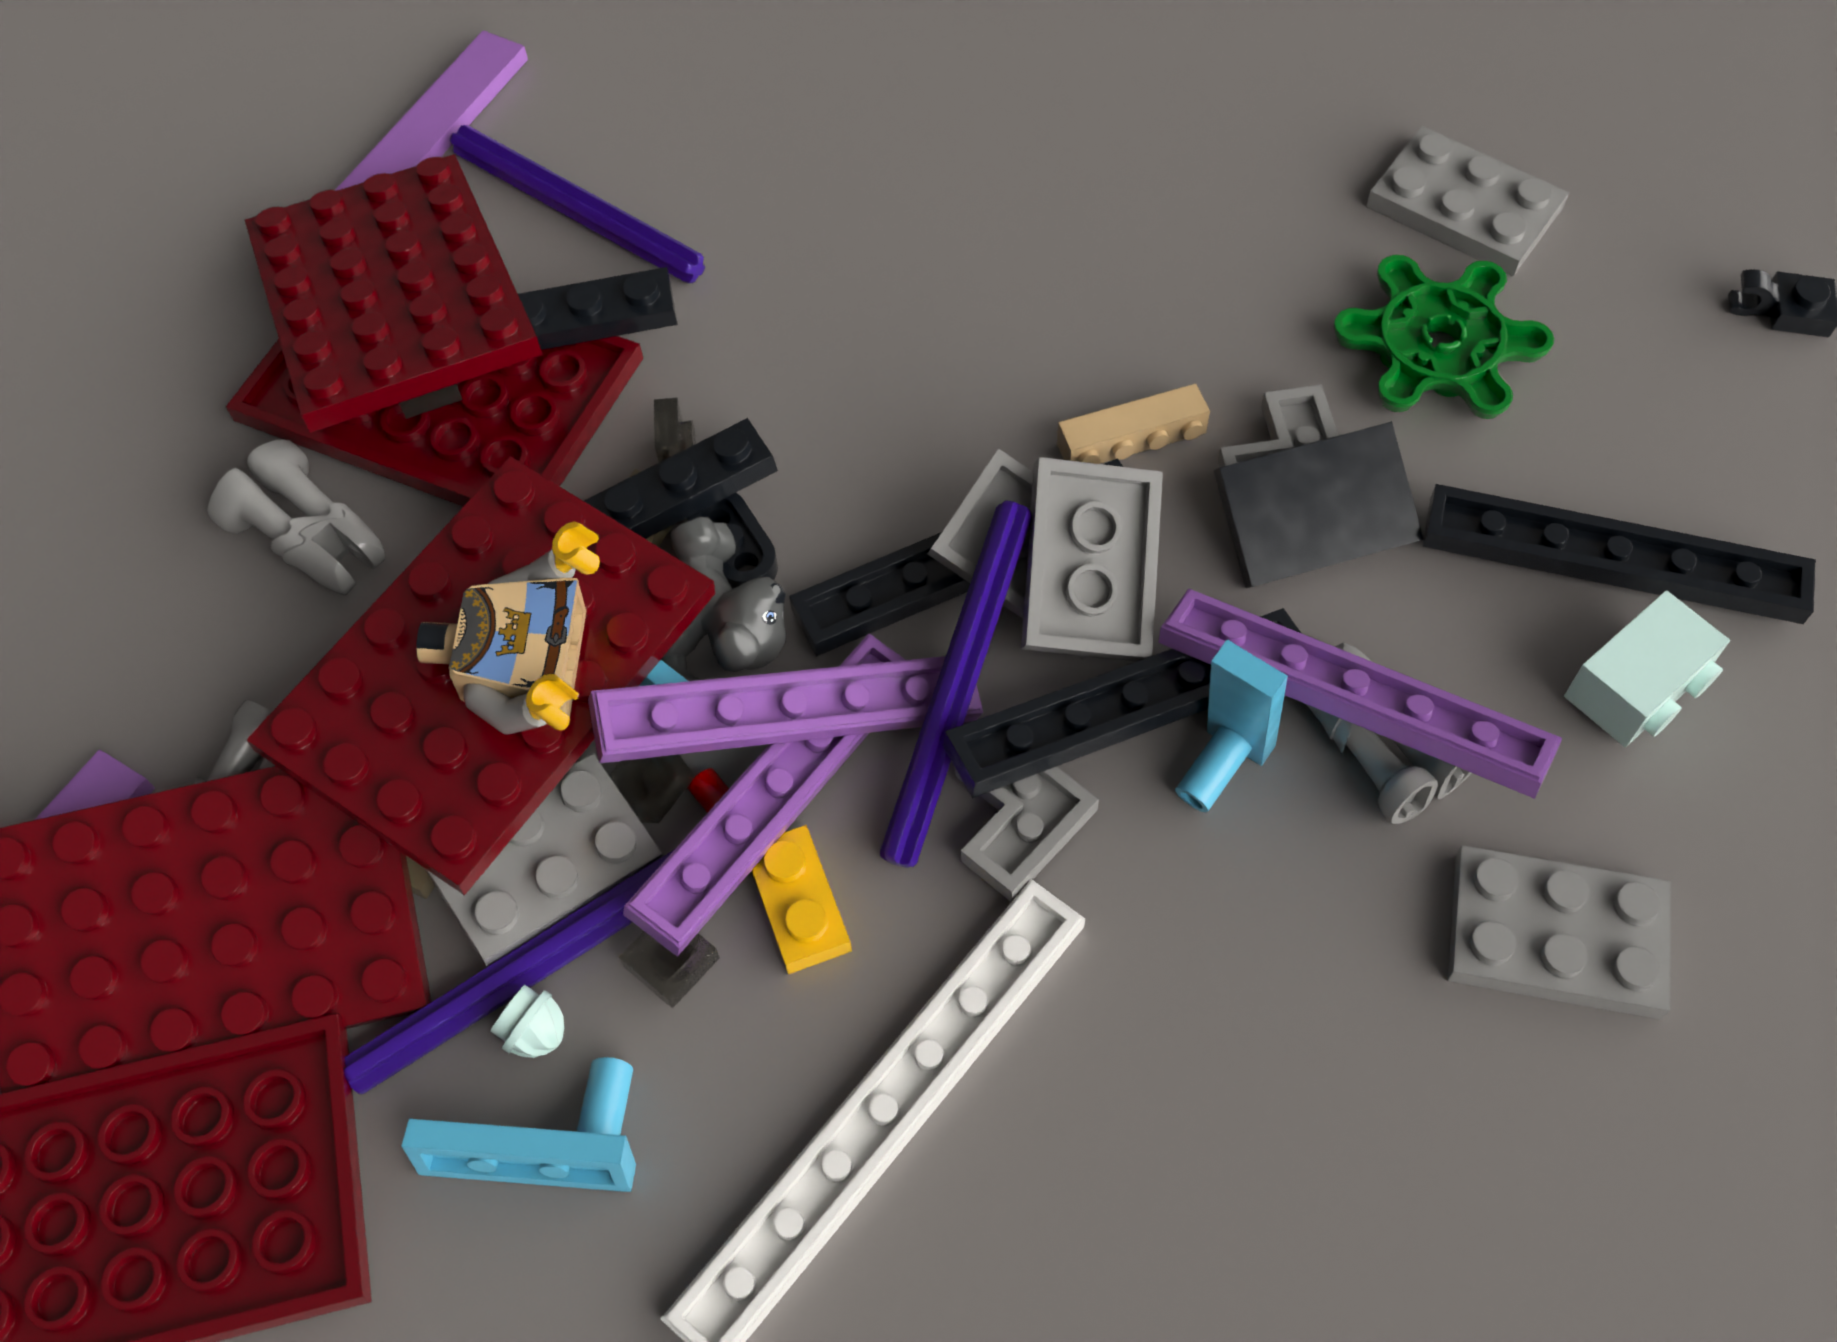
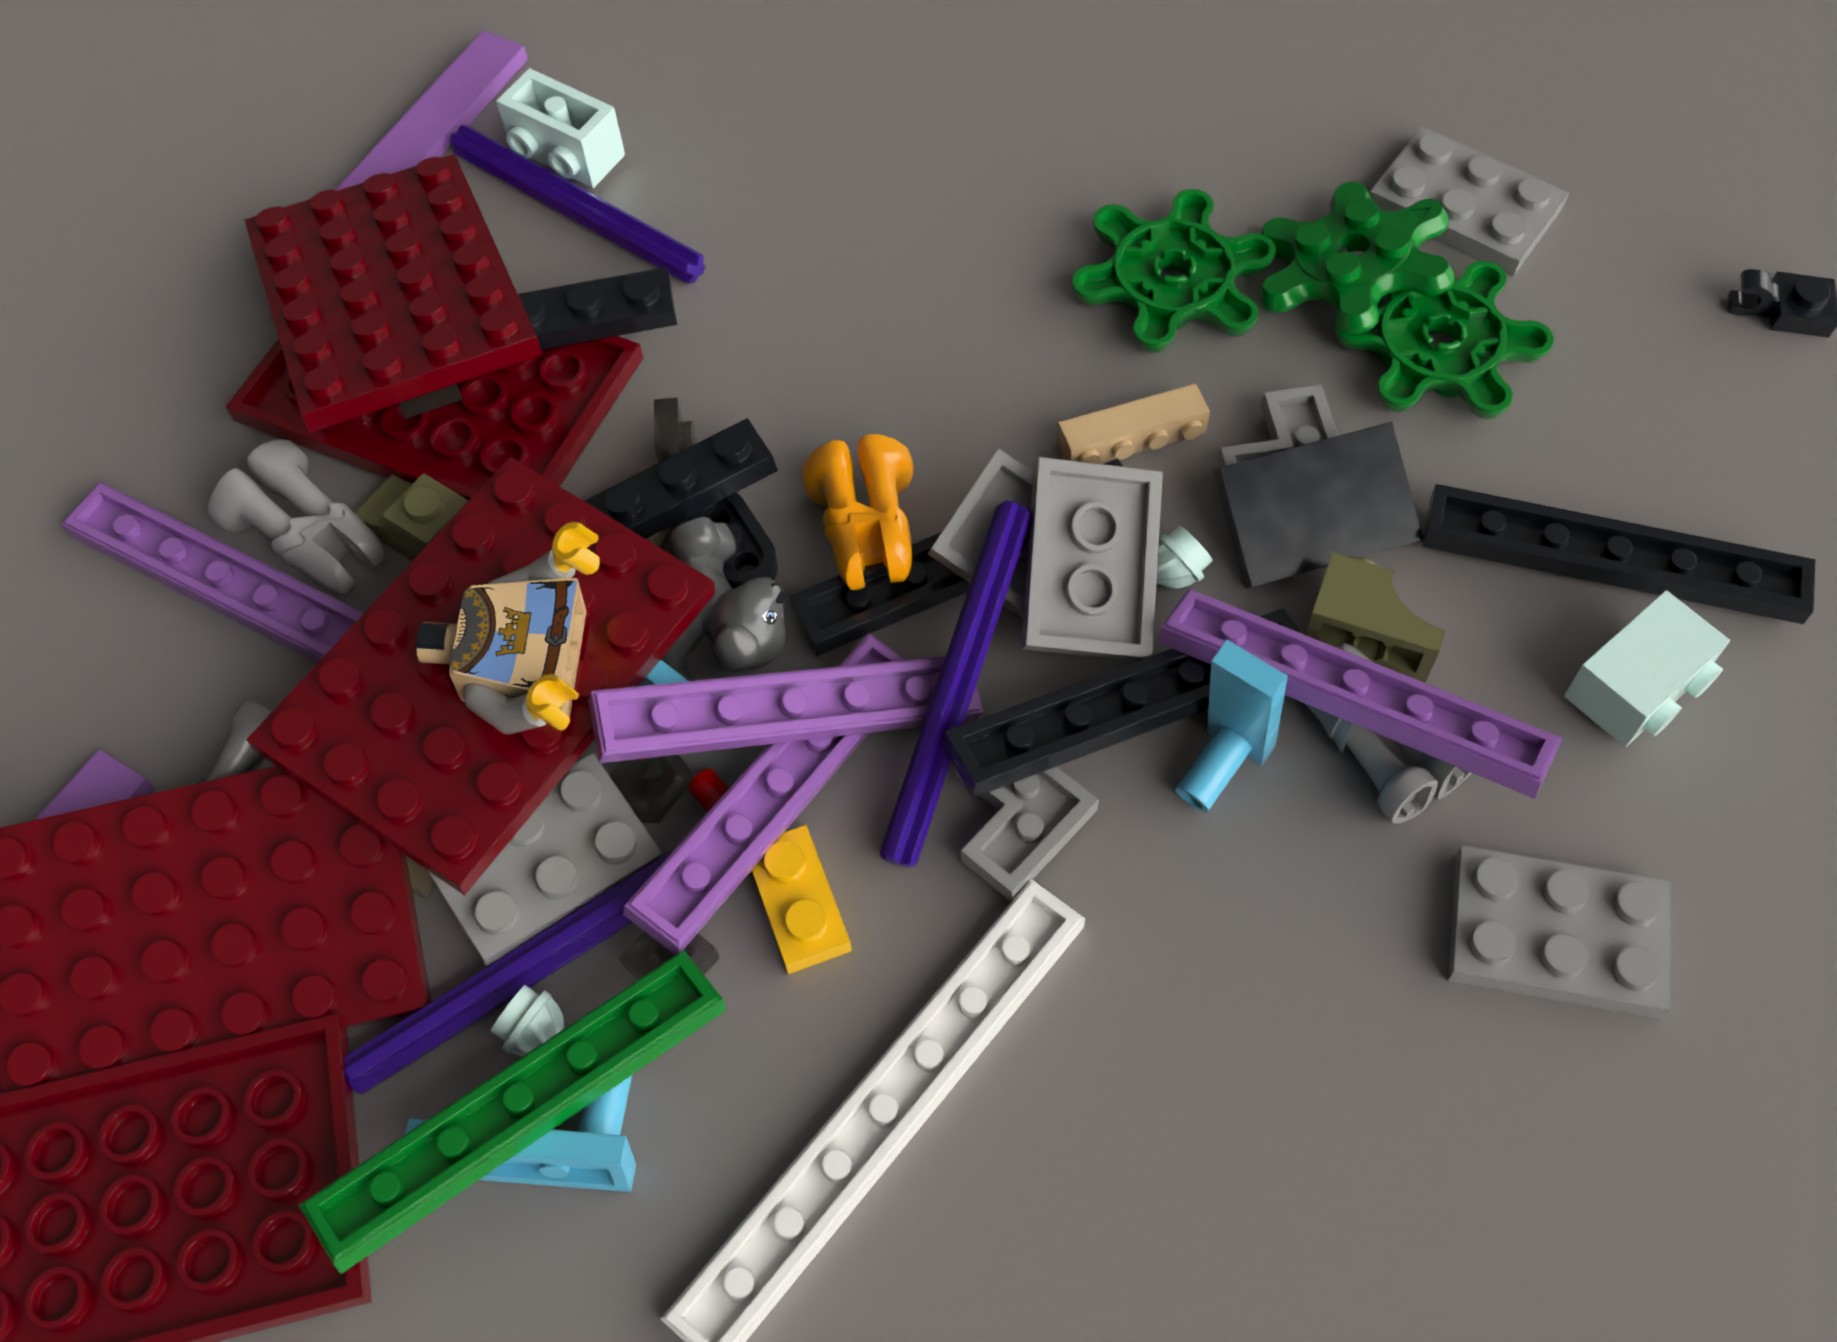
none -> medium lavender tile [61,481,364,663]
none -> green tile [299,950,726,1274]
none -> olive arch [354,473,468,561]
none -> light aqua brick [496,68,625,188]
none -> light orange piece [801,434,913,591]
none -> green plate [1072,189,1276,353]
none -> light aqua plate [1156,525,1213,589]
none -> green plate [1259,182,1455,334]
none -> olive arch [1305,552,1445,683]

